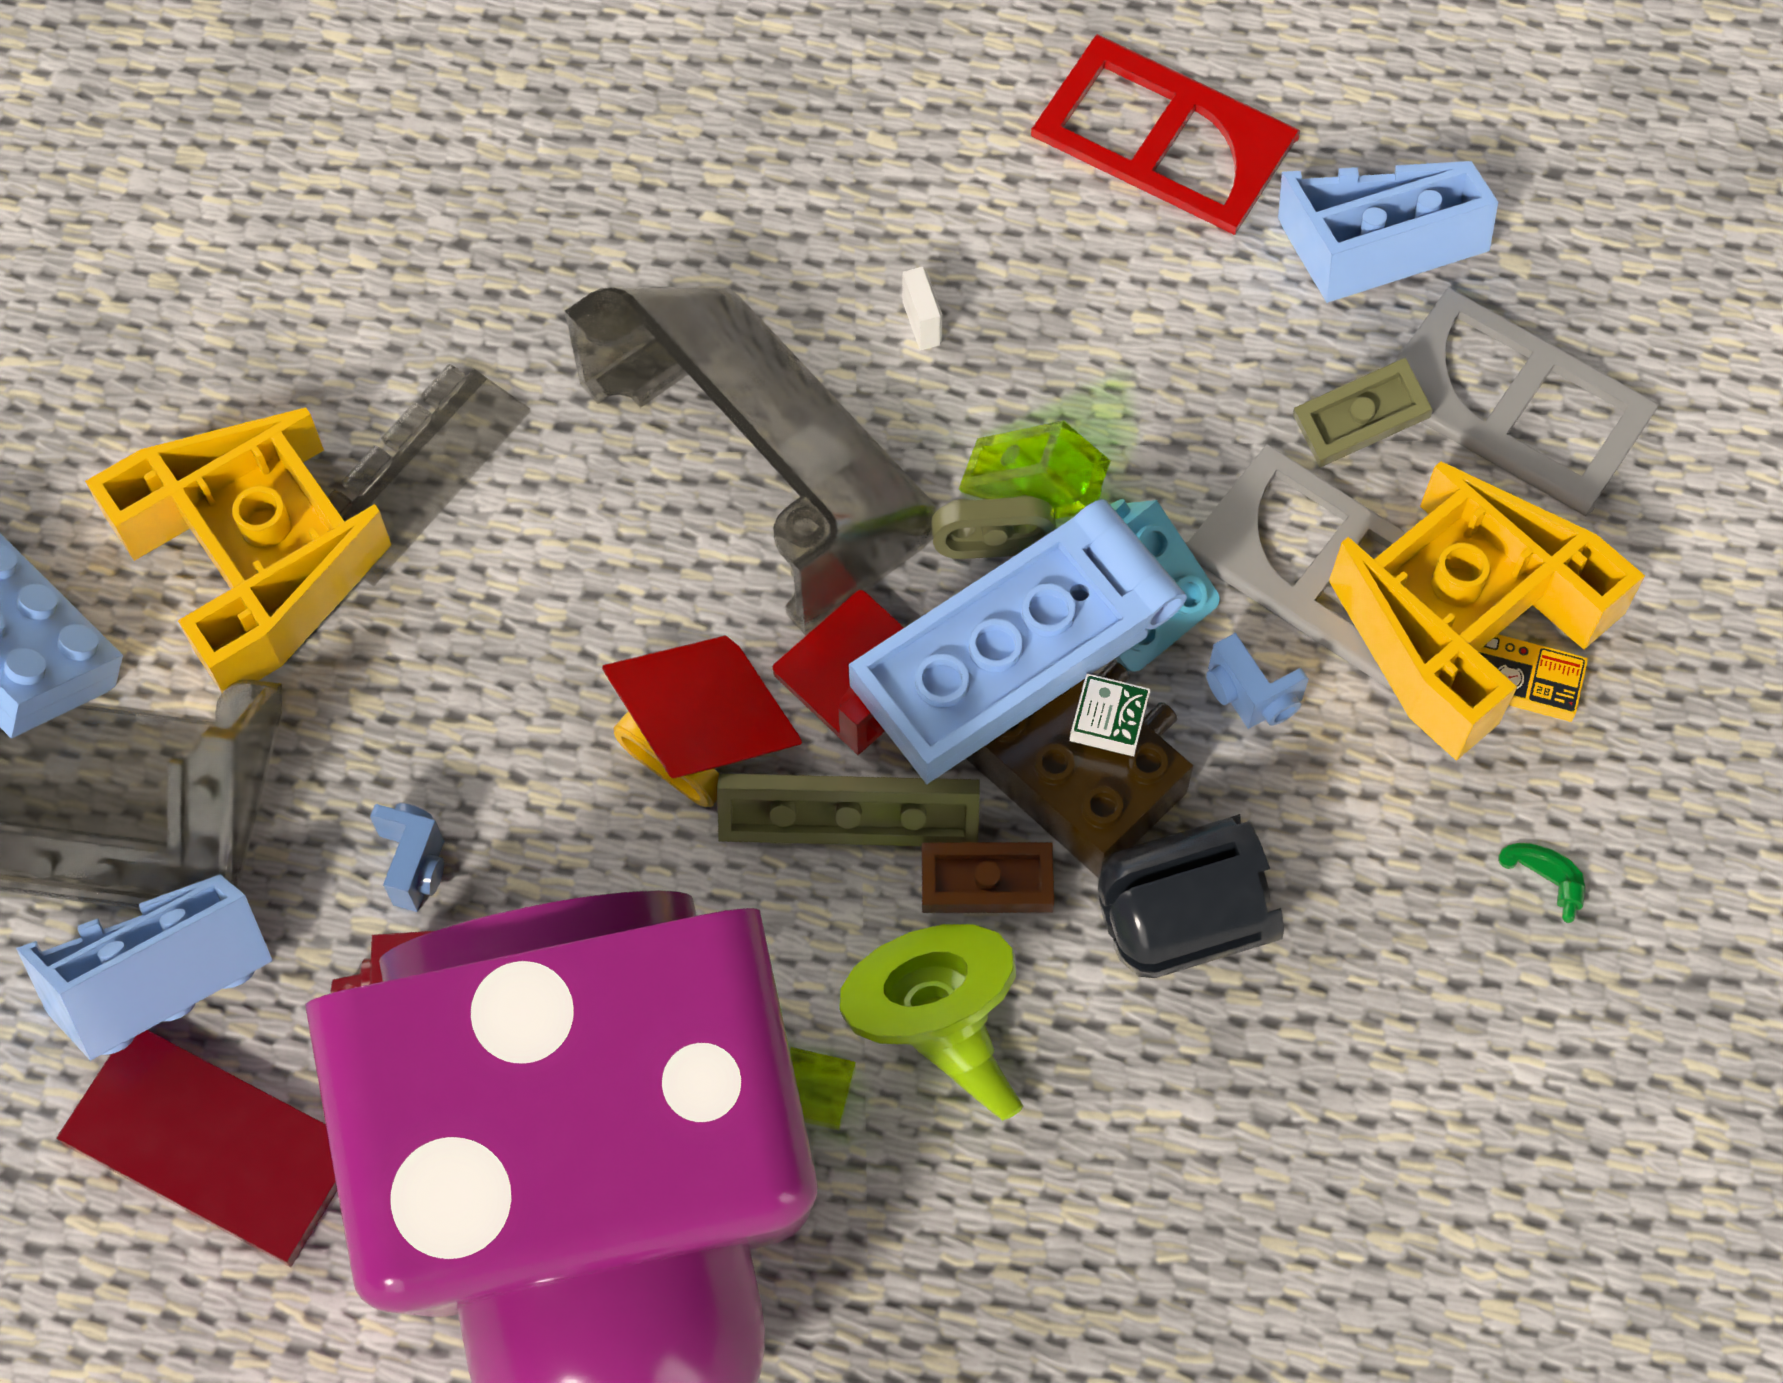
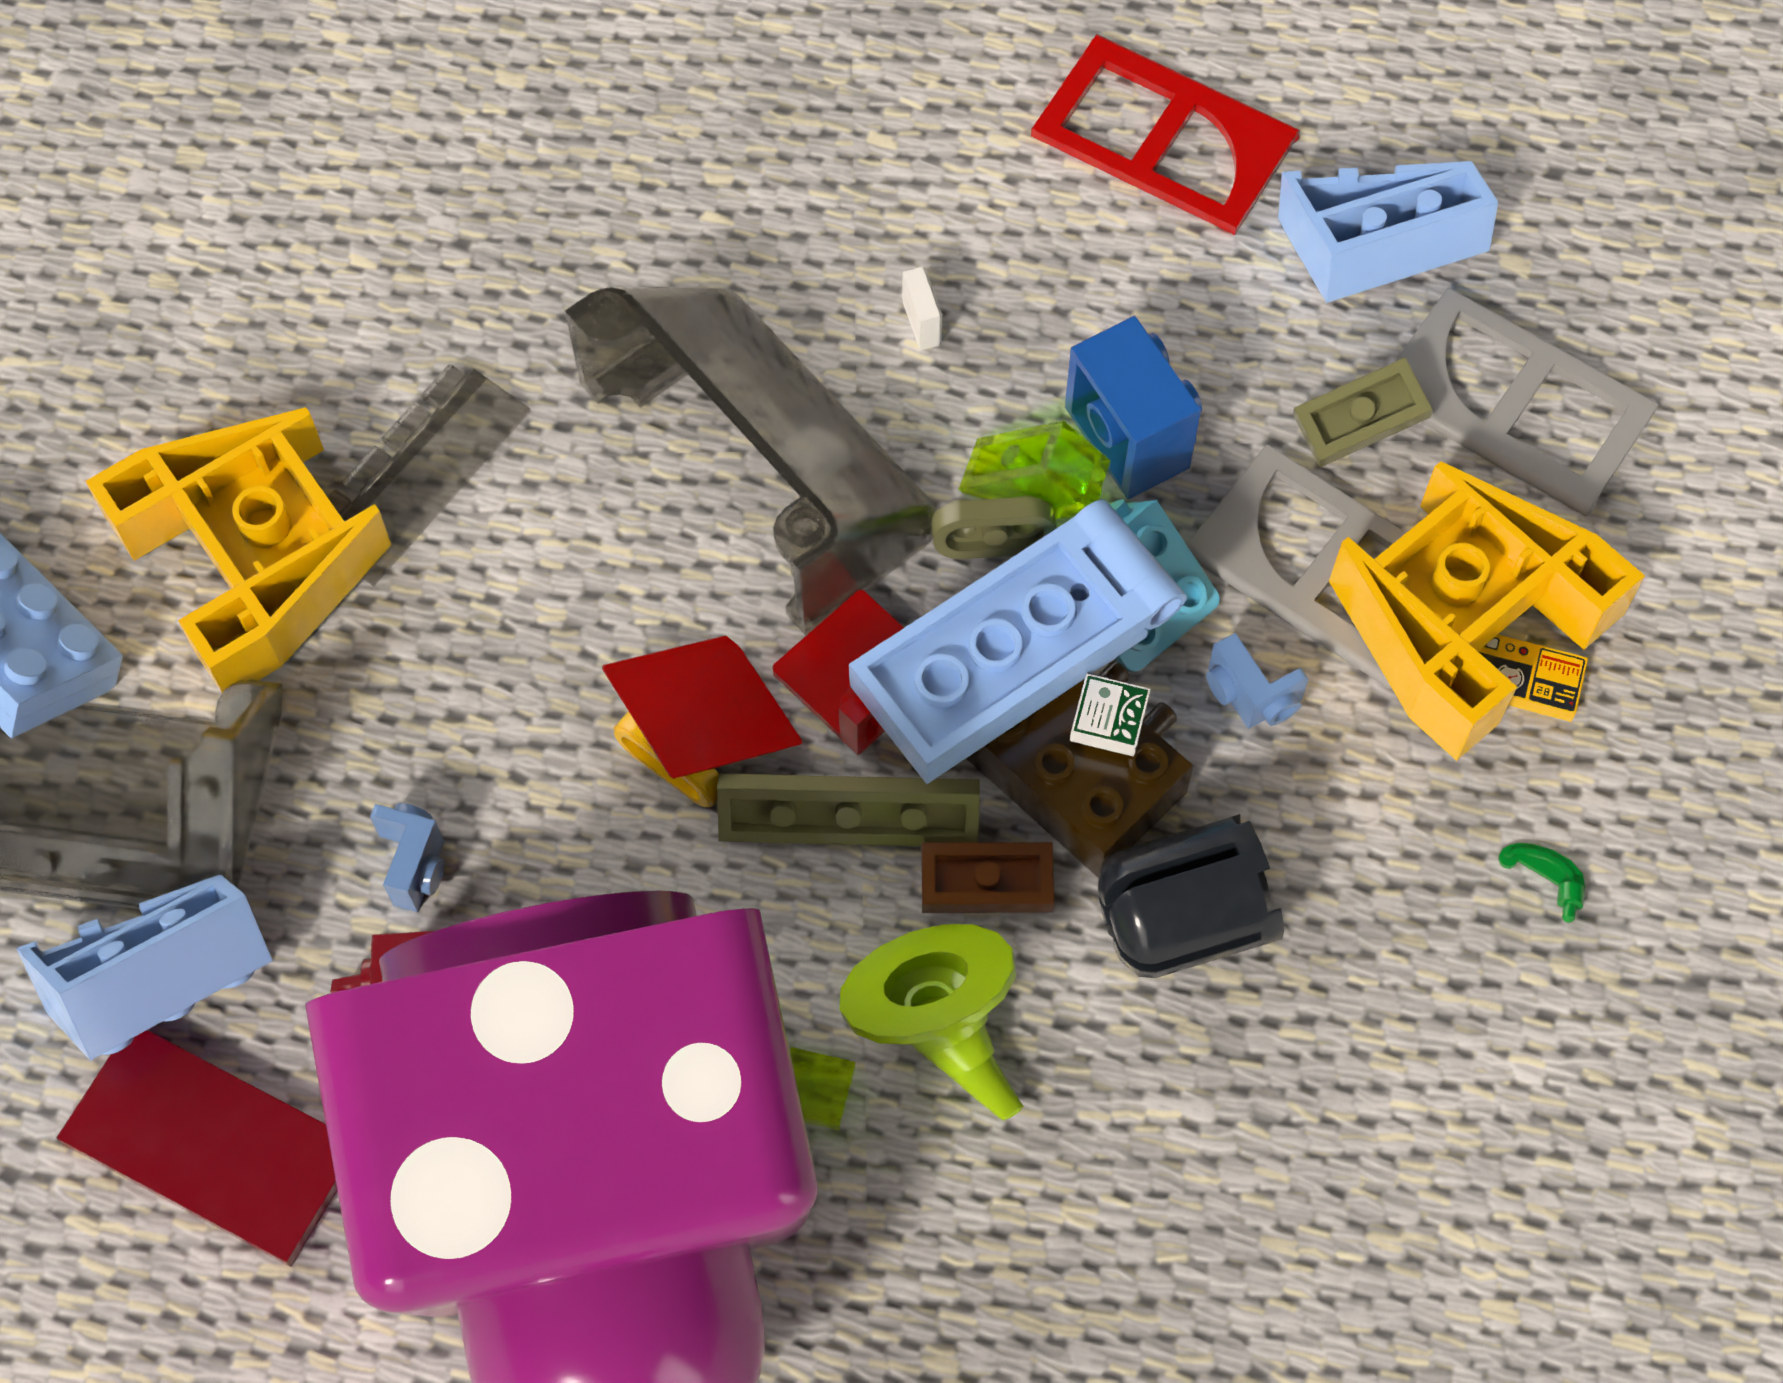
none -> blue brick [1065,315,1202,500]

